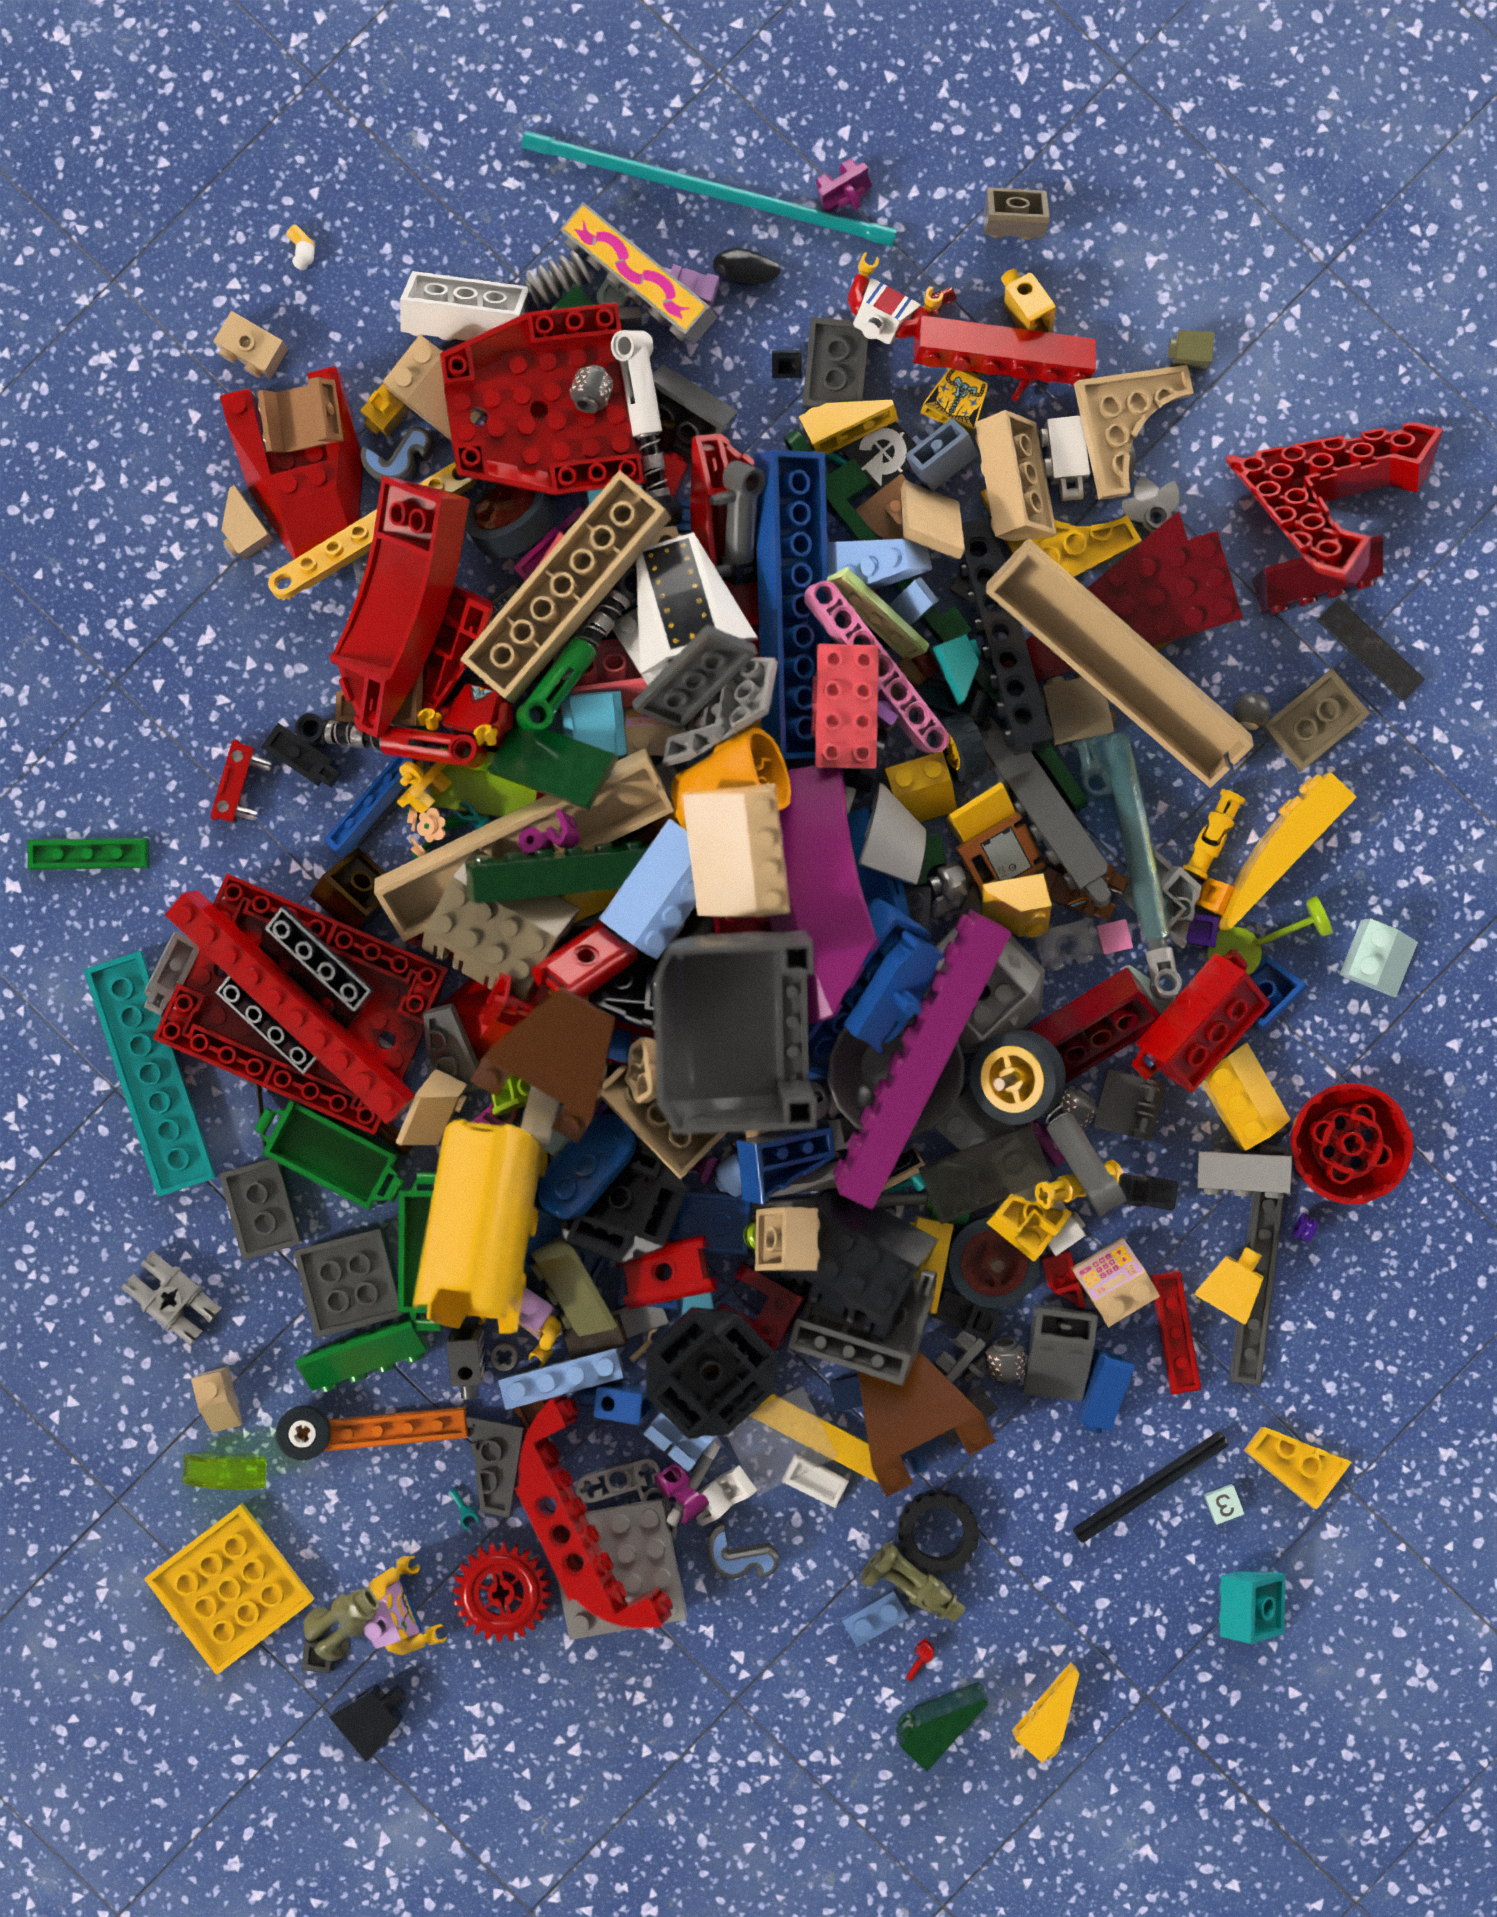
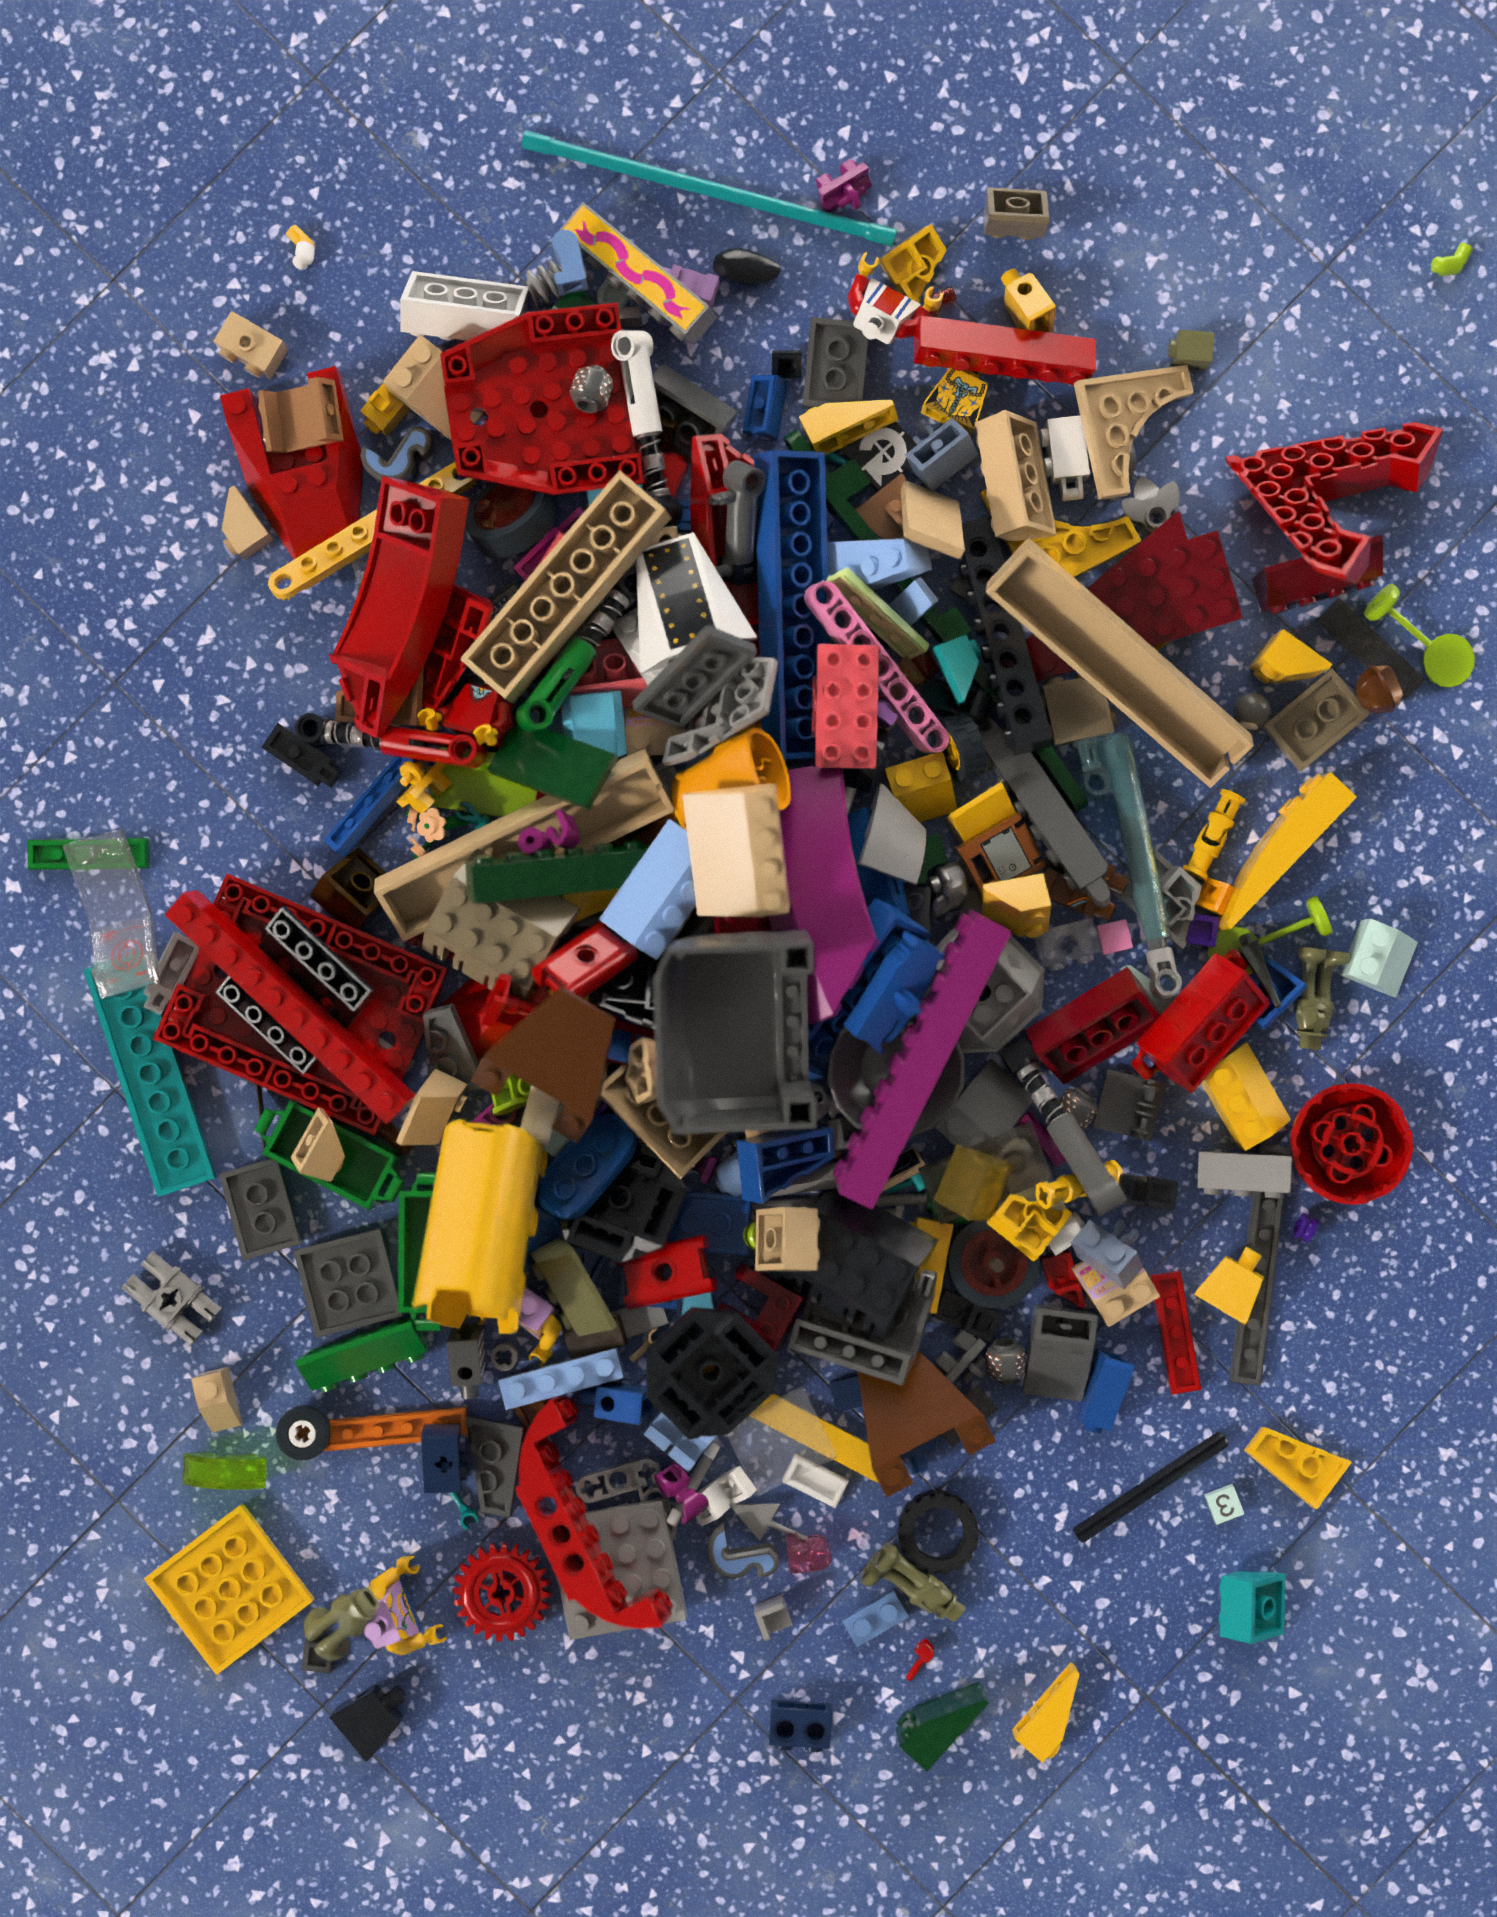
red piece [210,739,272,823] -> none
wheel [970,1030,1066,1125] -> none
red hand [1012,378,1037,401] -> none
none -> clear windscreen [63,828,160,998]
none -> tan slope [291,1107,345,1182]
none -> dark blue brick [421,1423,468,1493]
none -> medium blue leg [552,230,589,295]
none -> light grey piece [729,1503,821,1548]
none -> blue slope [742,375,787,439]
none -> light grey panel [754,1594,793,1641]
none -> dark blue brick [769,1700,832,1752]
none -> clear pink leg [785,1533,832,1574]
none -> yellow slope [879,224,947,303]
none -> clear yellow slope [934,1144,1014,1220]
none -> sand blue brick [1071,1219,1143,1290]
none -> pearl dark grey piece [1239,933,1281,1008]
none -> yellow slope [1249,629,1332,685]
none -> olive piece [1296,947,1351,1050]
none -> reddish brown piece [1356,665,1403,714]
none -> lime piece [1363,583,1475,687]
none -> lime arm [1431,243,1473,276]

